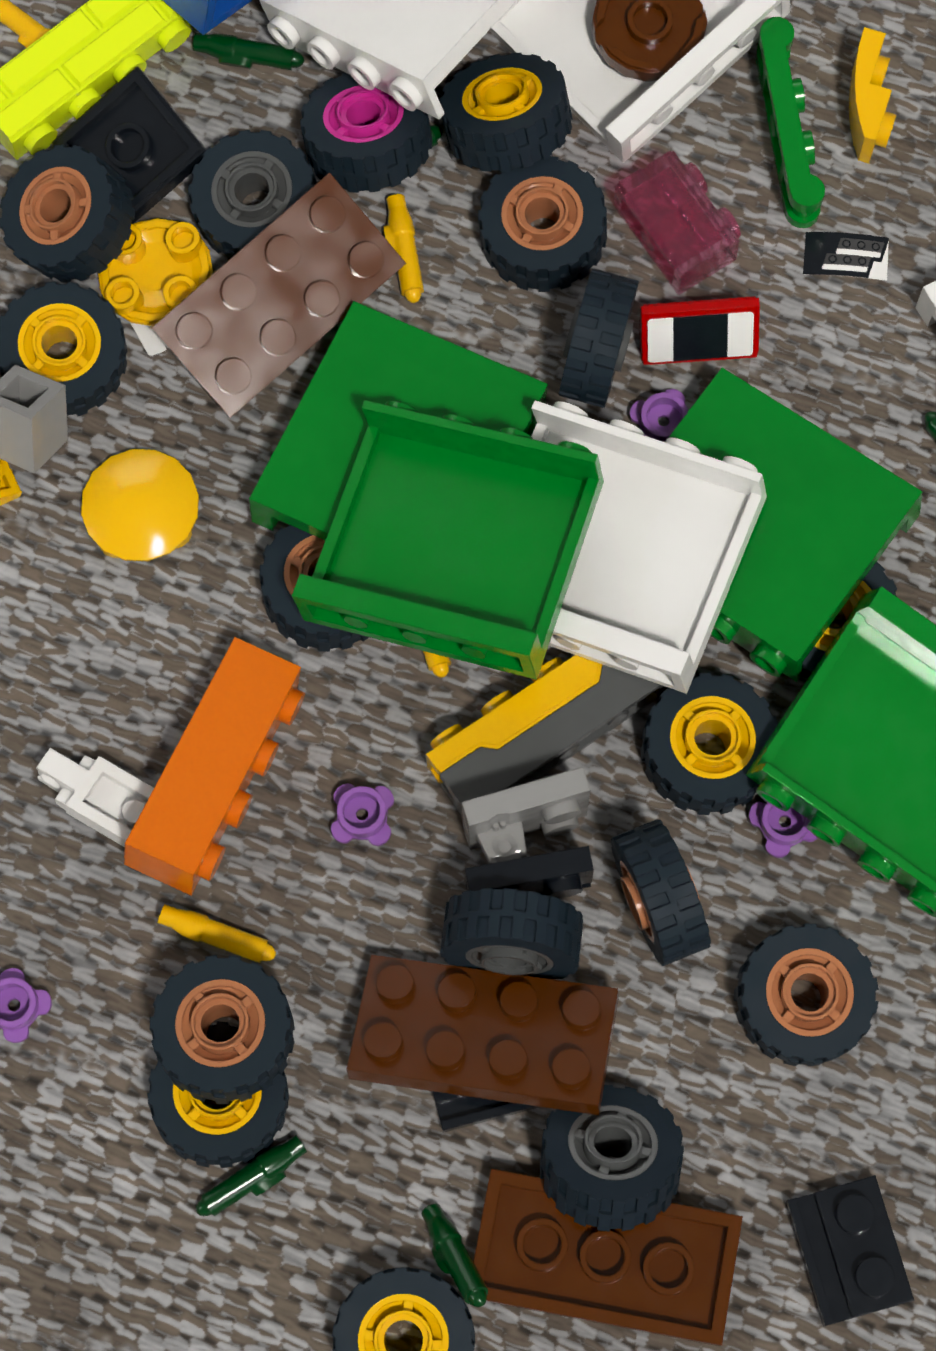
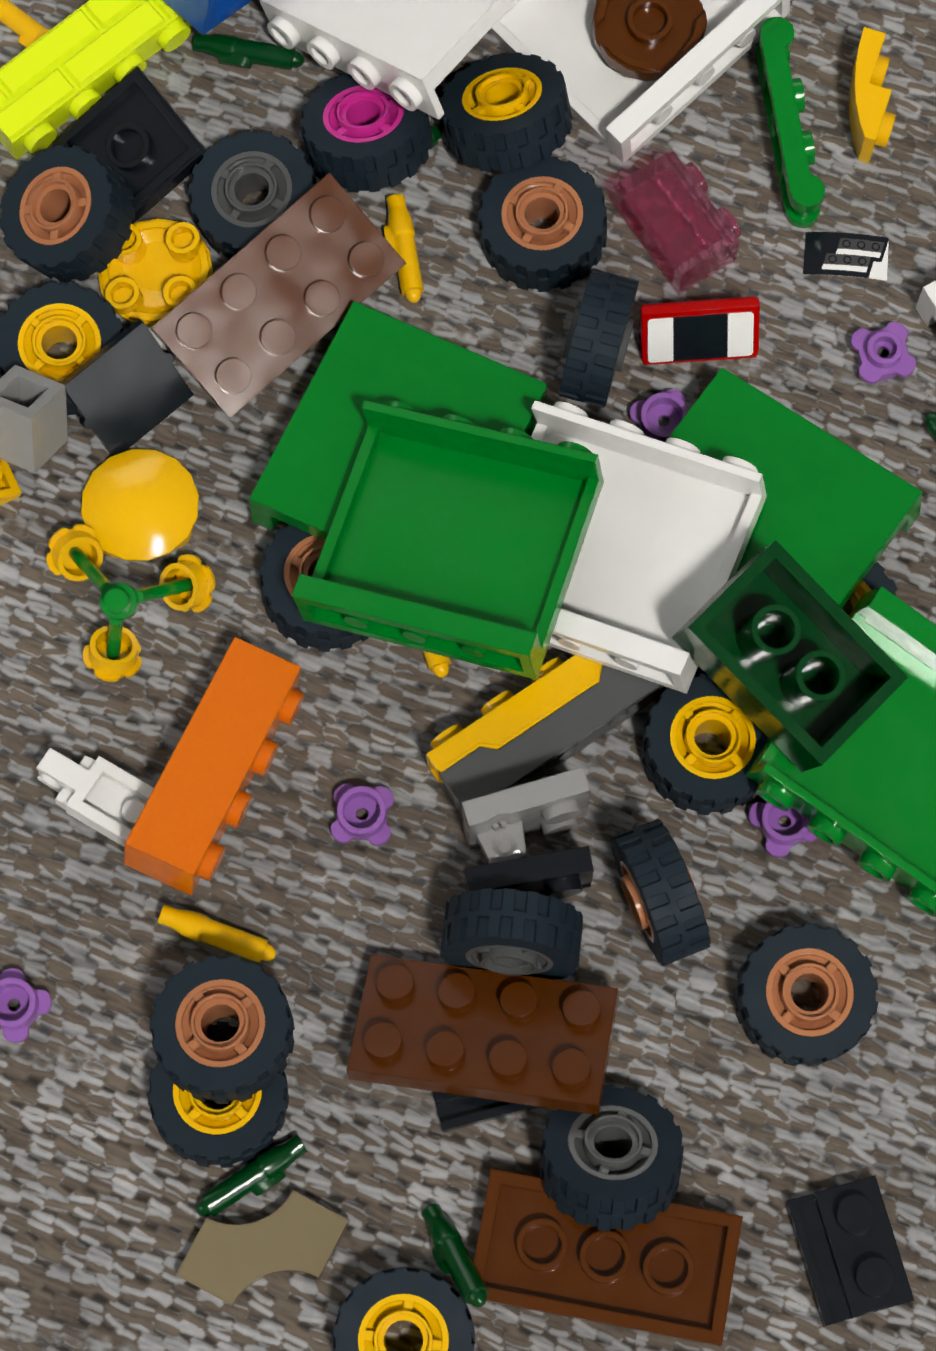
none -> yellow plant [46,524,216,682]
none -> black piece [60,319,194,456]
none -> dark tan tile [176,1190,350,1306]
none -> dark green brick [671,540,908,772]
none -> medium lavender plate [850,322,916,384]

